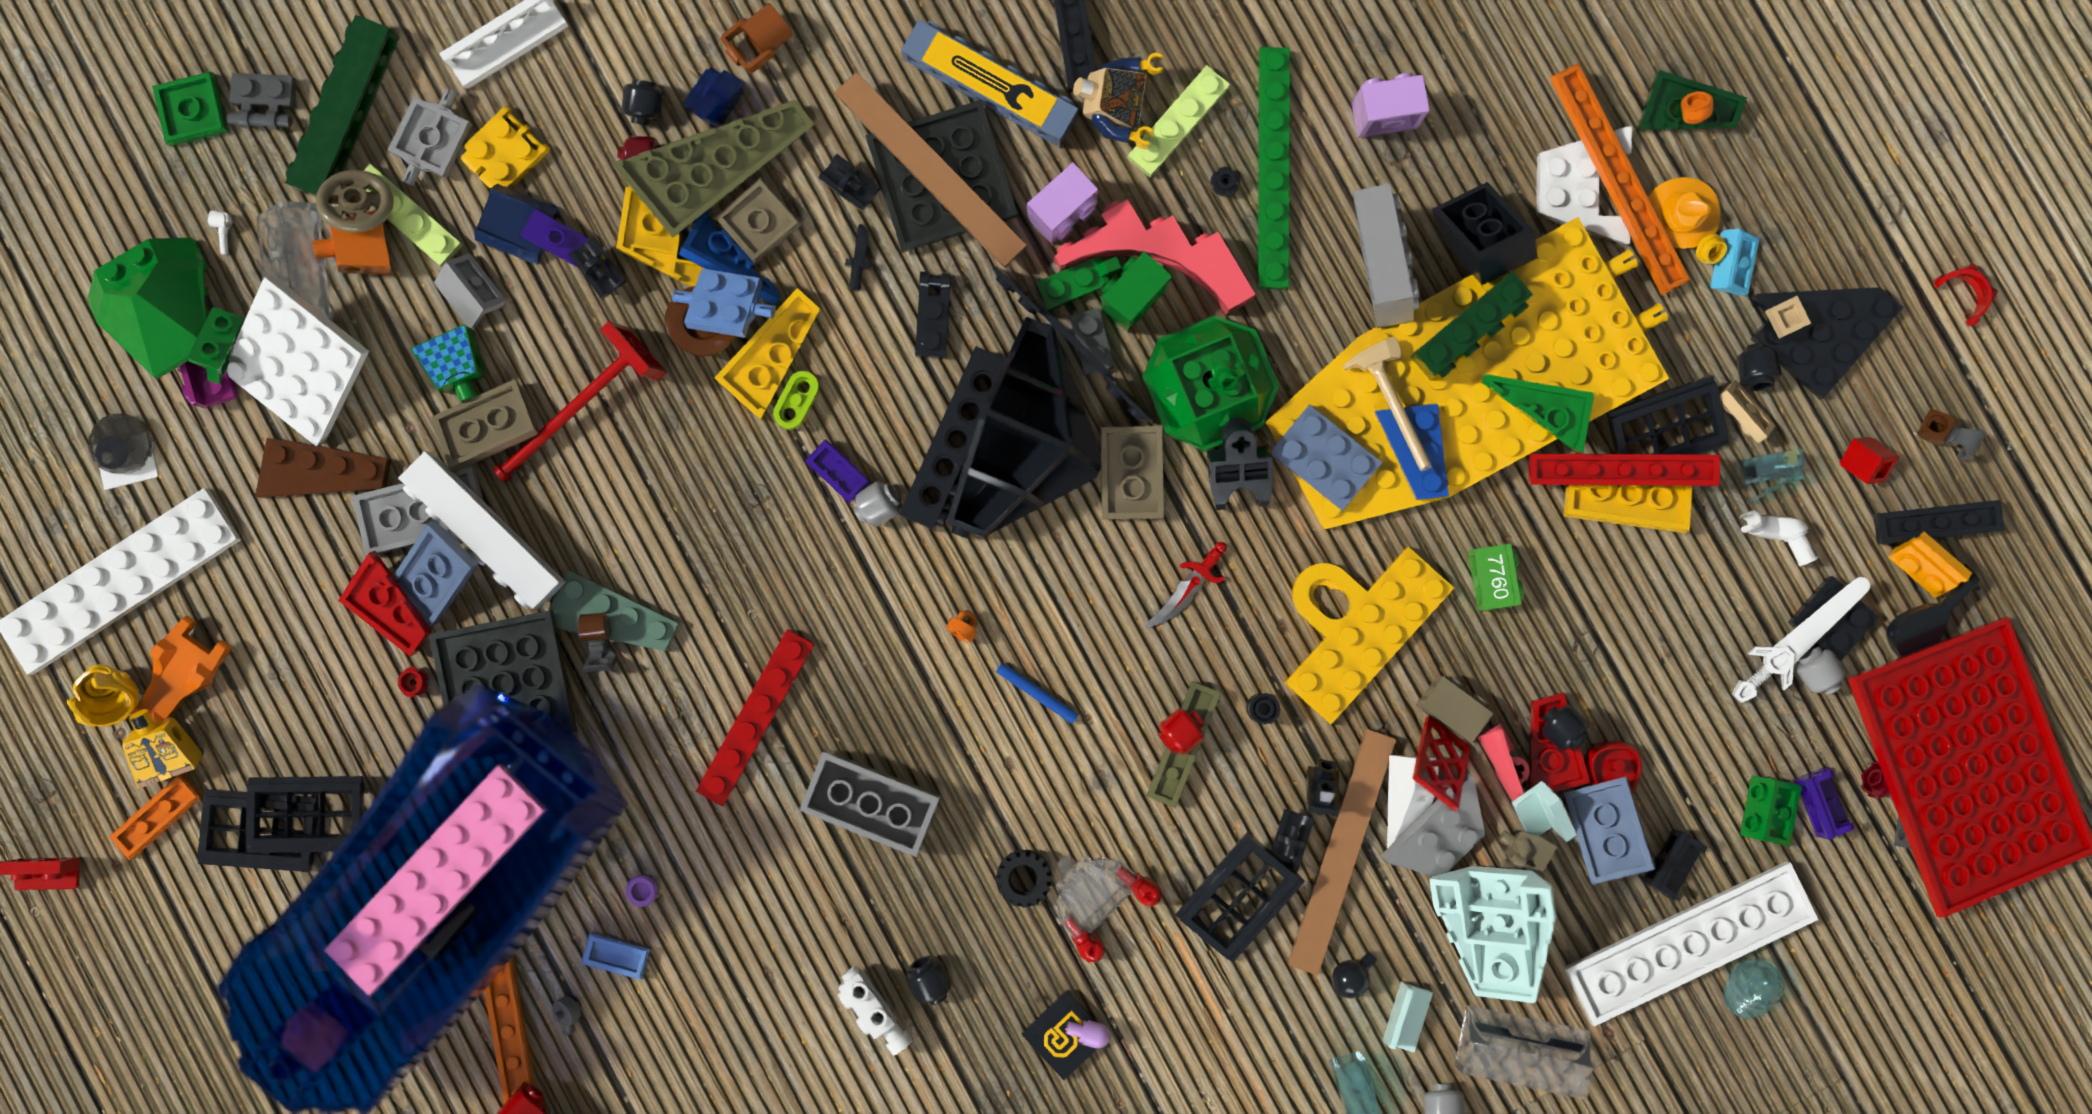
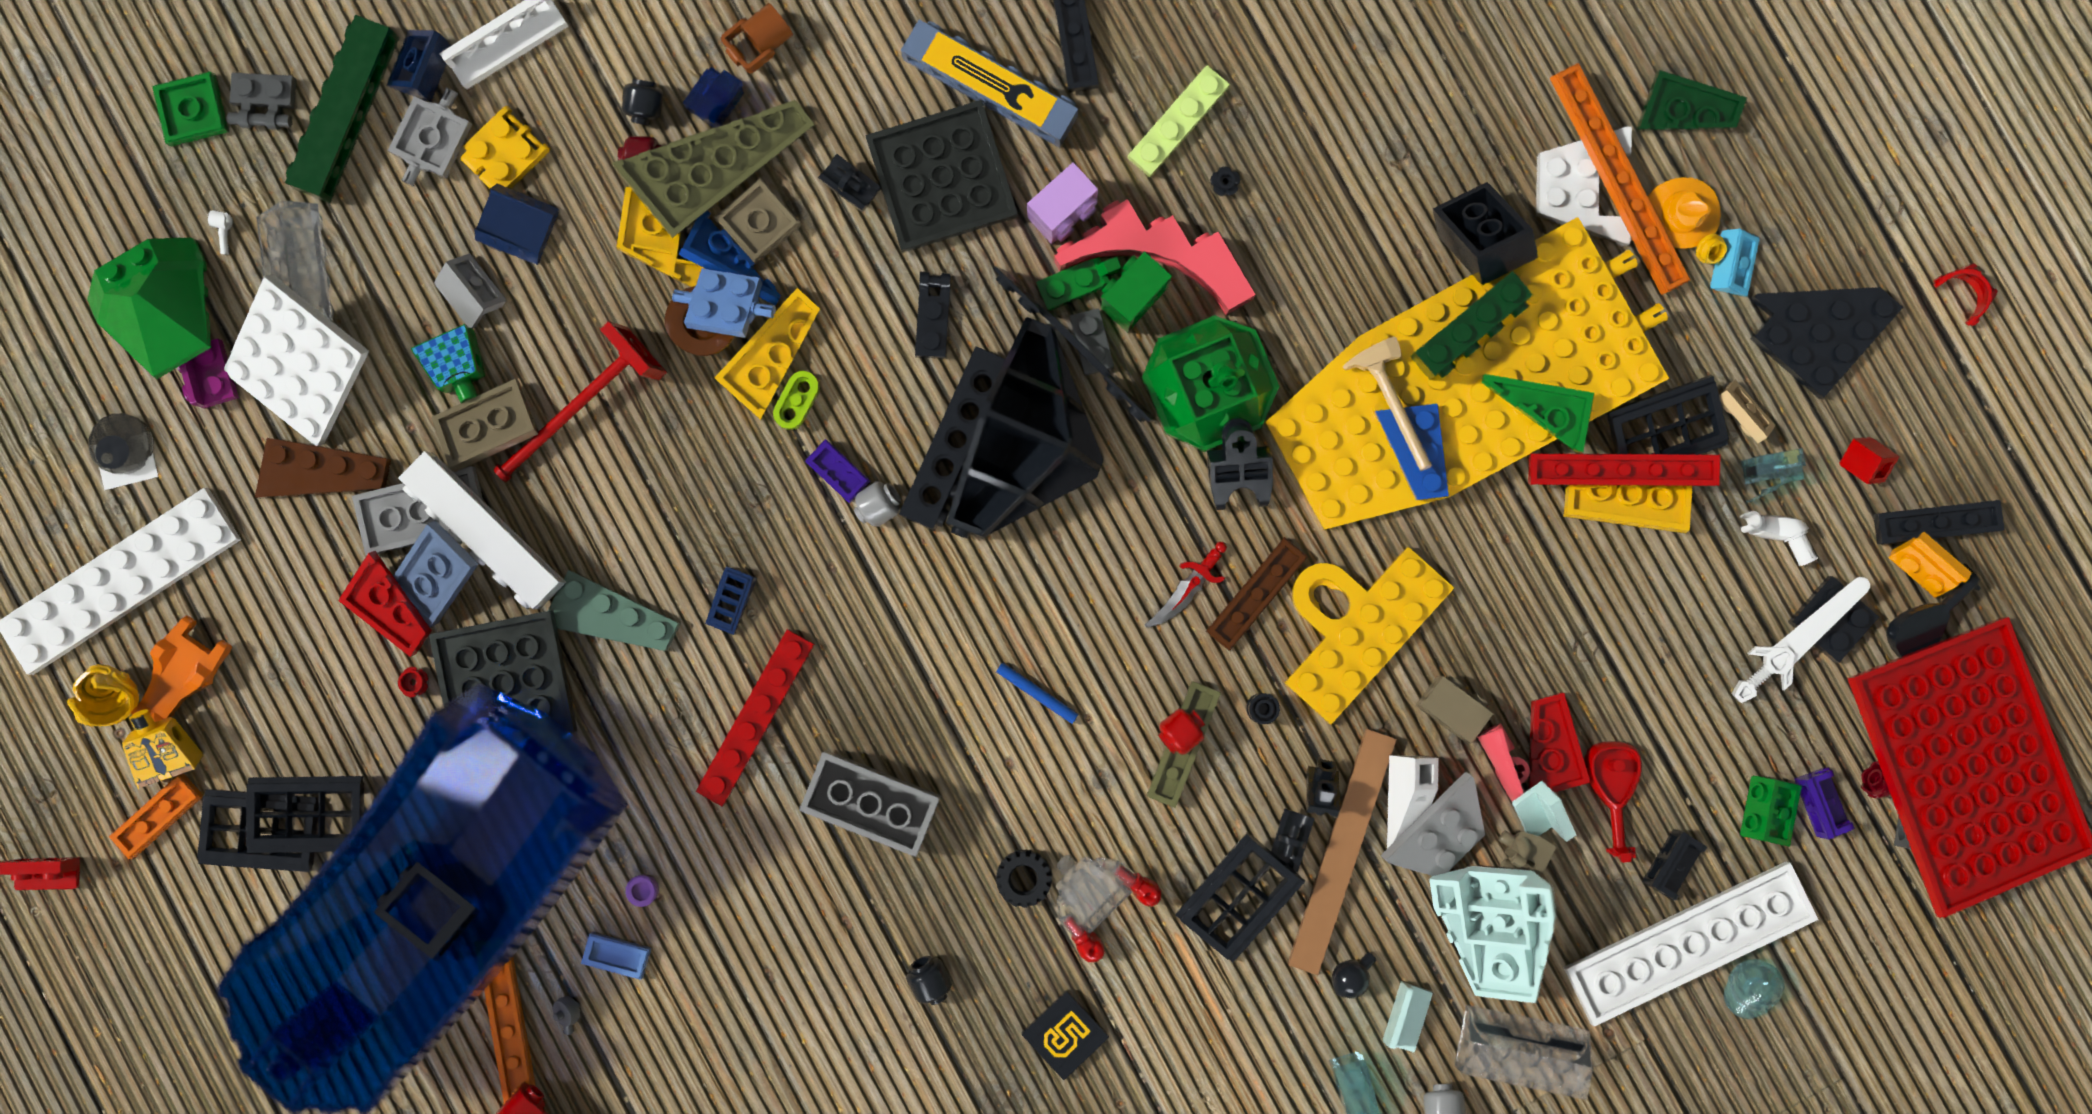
green bracket [188,307,244,385] -> none
orange torso [312,210,390,275] -> none
dark tan plate [316,170,394,233] -> none
bright pink plate [324,764,547,996] -> none
yellowish green plate [350,164,464,267] -> none
dark purple plate [520,209,588,267] -> none
black hips [568,236,627,300] -> none
leg [578,612,616,672] -> none
medium nougat tile [834,72,1027,268] -> none
white brick [838,965,913,1056] -> none
black piece [845,224,872,291] -> none
orange tile [946,610,978,643] -> none
lavender cylinder [1066,1020,1110,1048] -> none
torso [1073,53,1163,149] -> none
dark tan plate [1101,426,1164,520] -> none
green plate [1257,47,1290,290] -> none
sand blue plate [1271,404,1382,511] -> none
lavender brick [1352,73,1430,138] -> none
light grey brick [1353,183,1419,328] -> none
red window [1412,715,1470,811] -> none
bright green brick [1468,543,1524,611] -> none
black head [1542,705,1591,751] -> none
sand blue plate [1564,777,1656,885] -> none
orange tile [1681,92,1714,124] -> none
black head [1736,343,1782,391] -> none
tan plate [1765,296,1811,338] -> none
light grey head [1796,647,1846,695] -> none
leg [1917,410,1986,461] -> none
none -> dark blue slope [386,30,451,102]
none -> dark blue slope [705,566,757,635]
none -> reddish brown tile [1205,537,1308,651]

